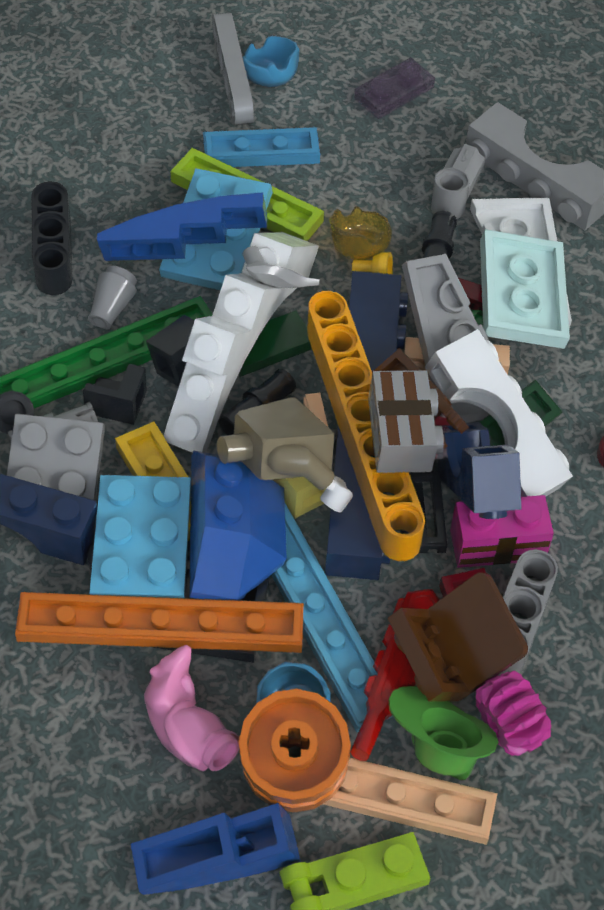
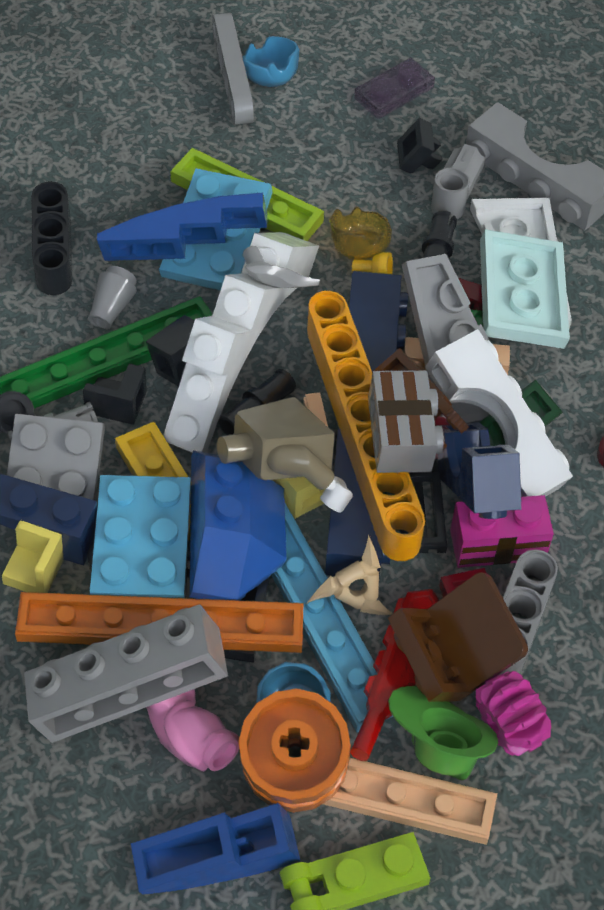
dark azure tile [203,127,320,167] -> none
dark green tile [238,310,312,377] -> none
none -> light yellow panel [2,521,63,593]
none -> light grey brick [24,604,228,743]
none -> tan piece [306,535,393,615]
none -> black tile [397,118,443,173]

